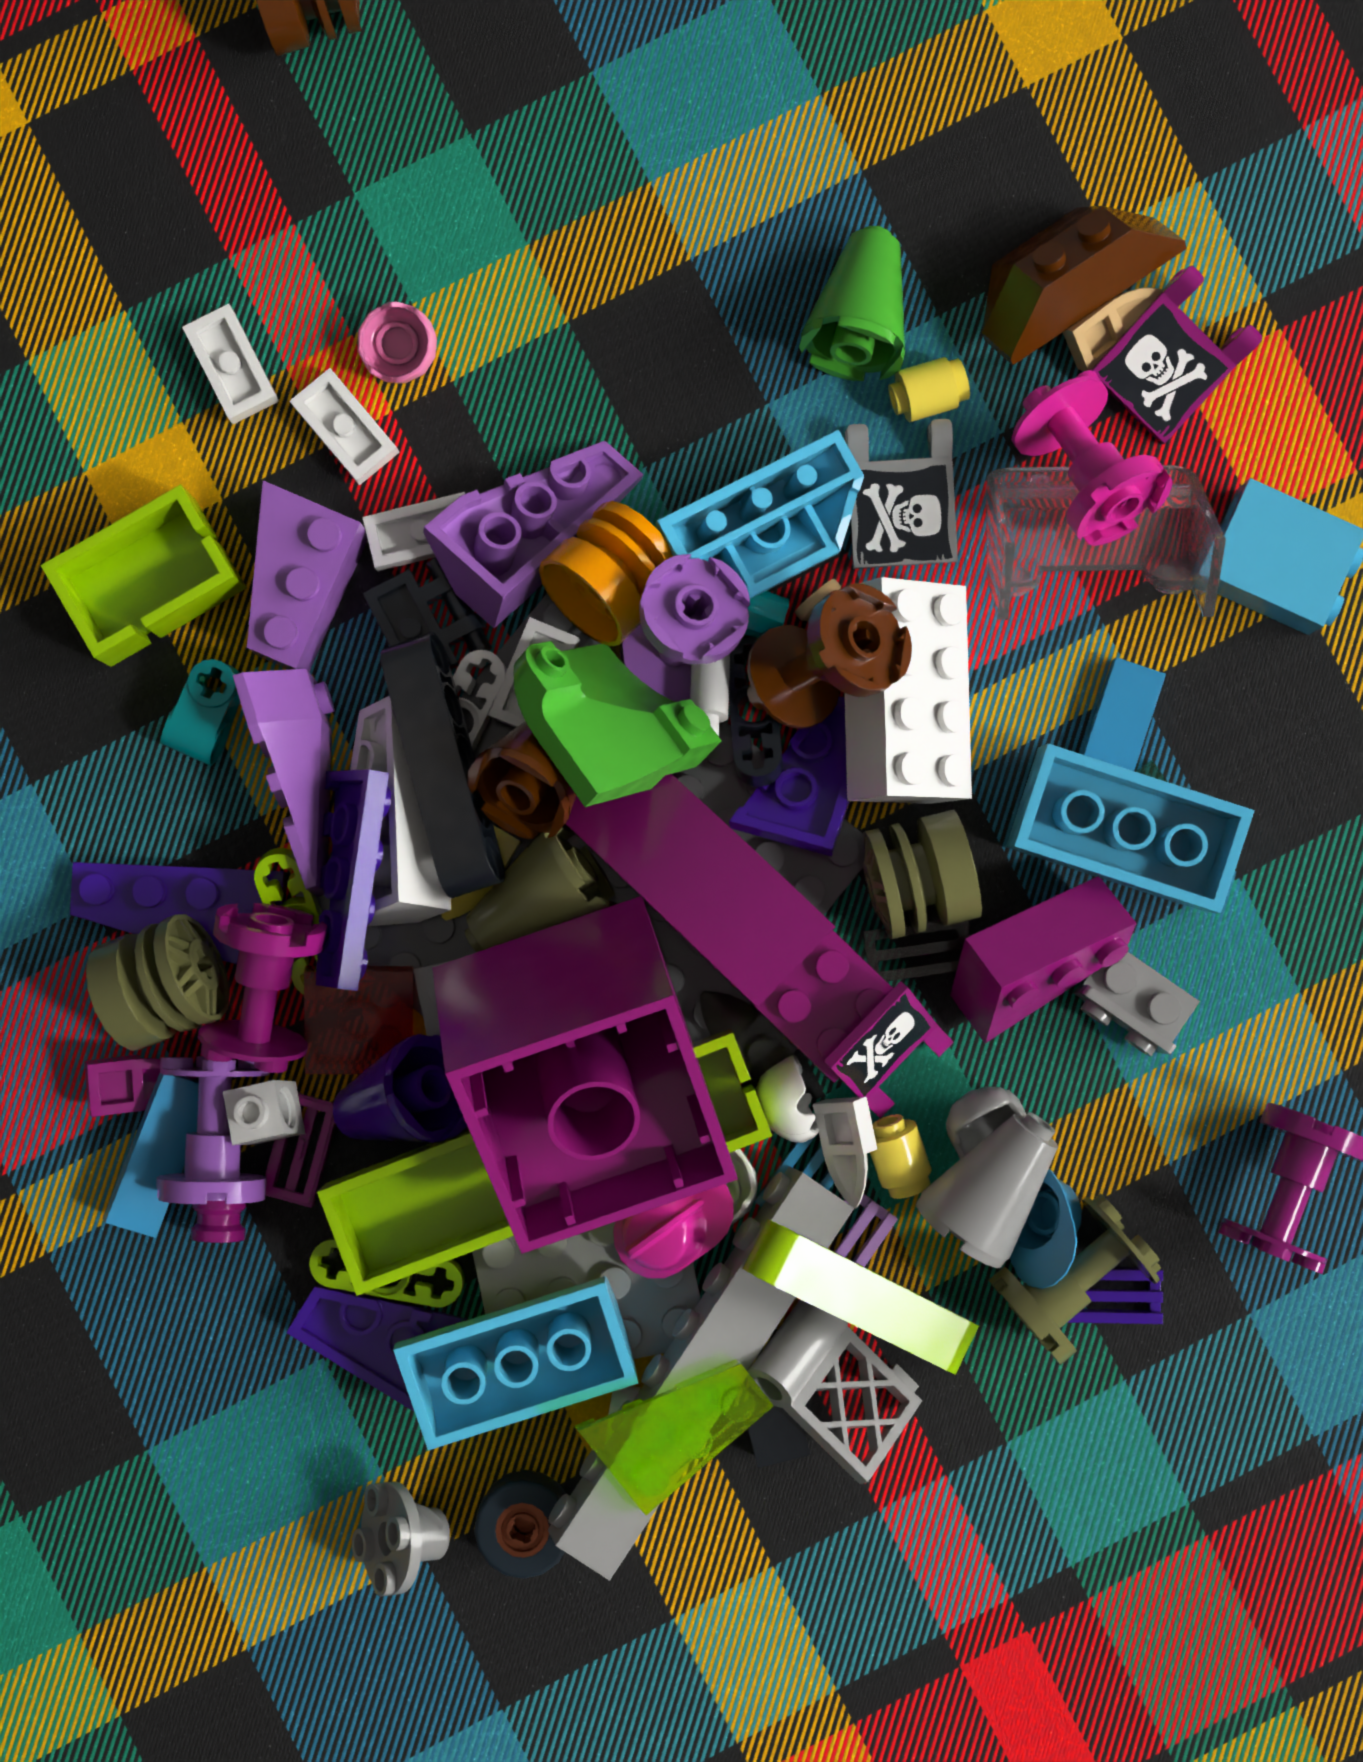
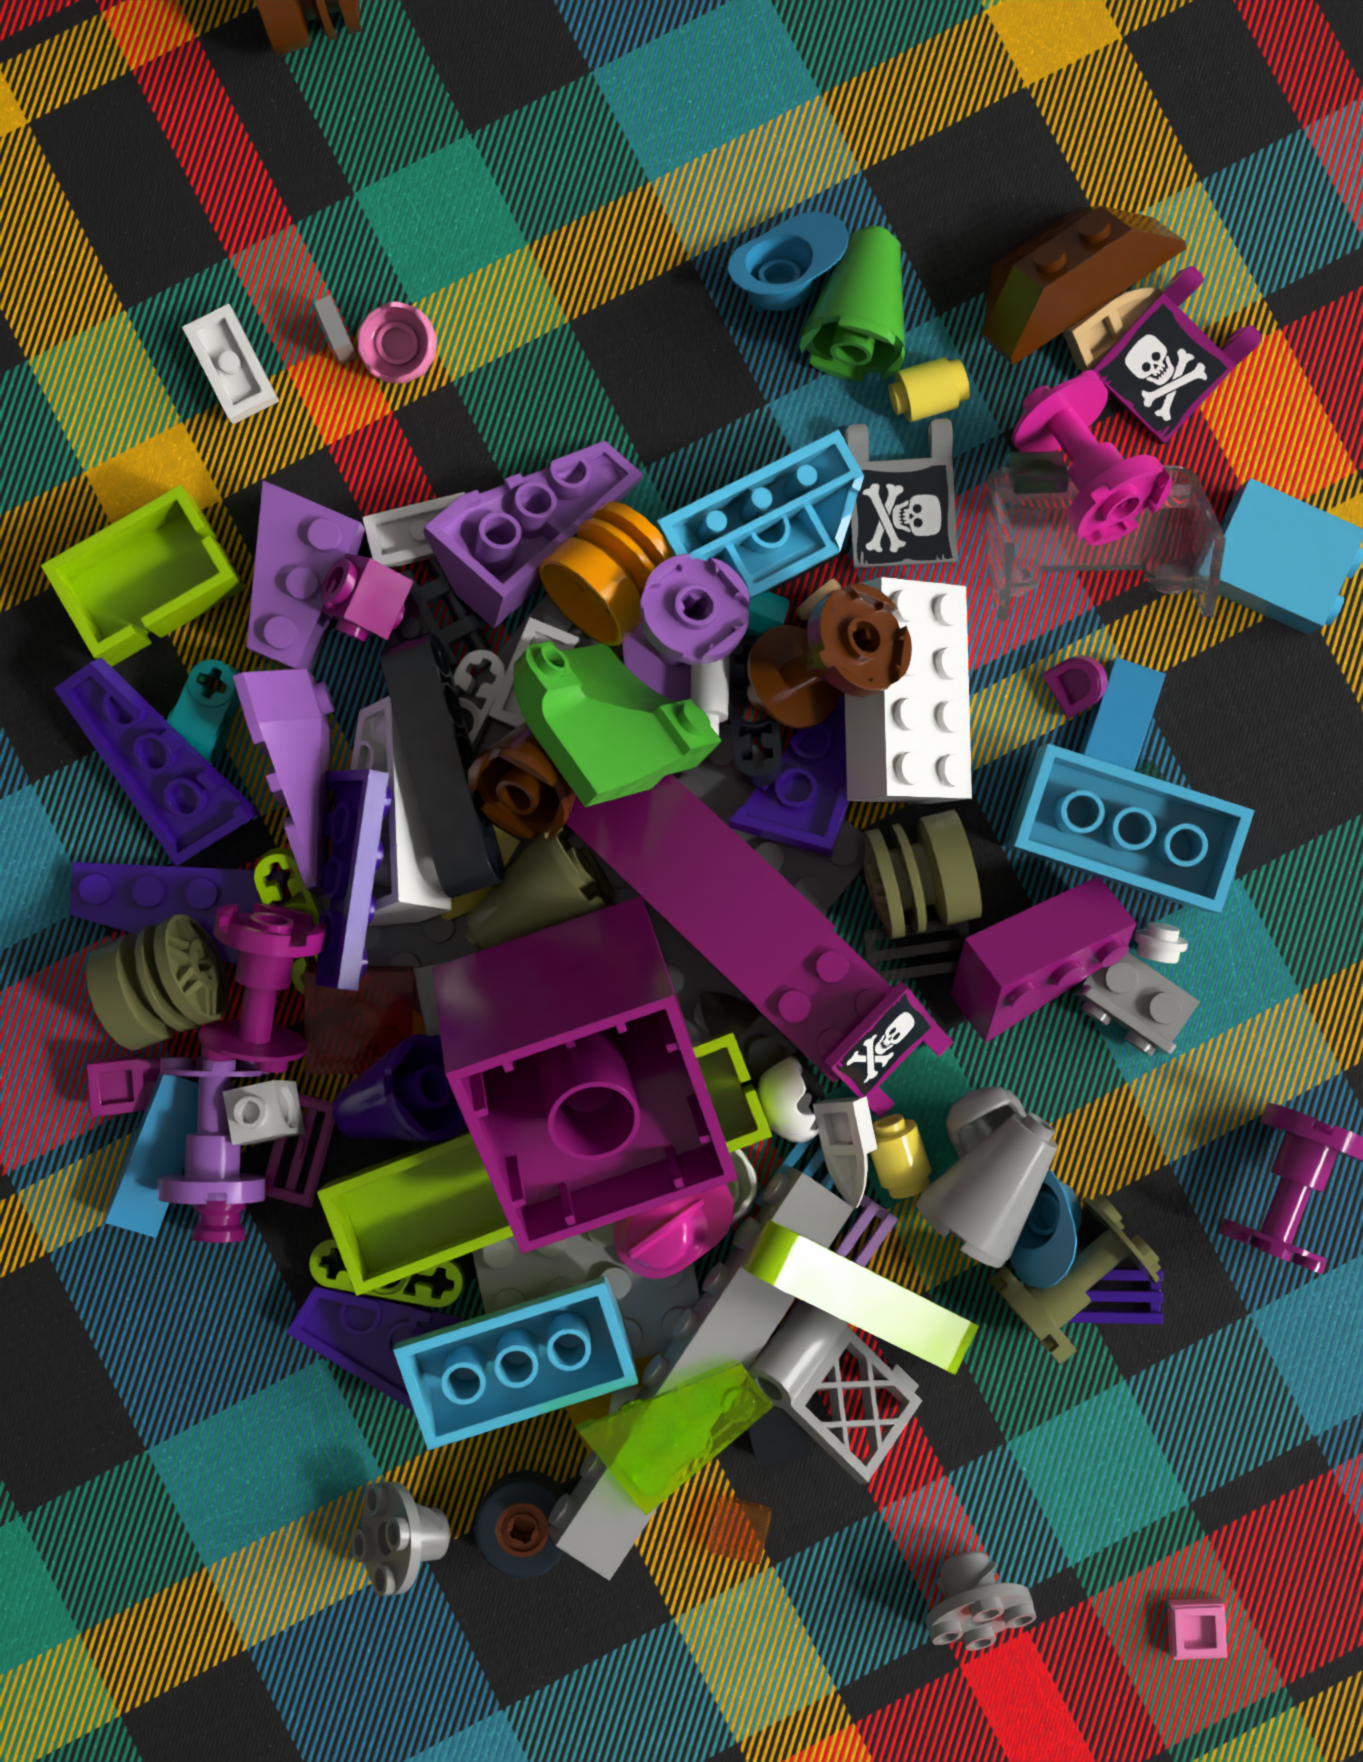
white plate [290,368,400,486] -> none
none -> dark purple wing [54,657,260,866]
none -> light grey tile [312,295,358,365]
none -> magenta brick [320,553,414,642]
none -> clear orange tile [707,1495,772,1565]
none -> dark azure piece [728,212,849,312]
none -> light grey plate [925,1551,1037,1651]
none -> tile [1007,451,1069,494]
none -> magenta tile [1042,655,1108,719]
none -> white plate [1134,922,1188,963]
none -> bright pink tile [1167,1598,1227,1660]

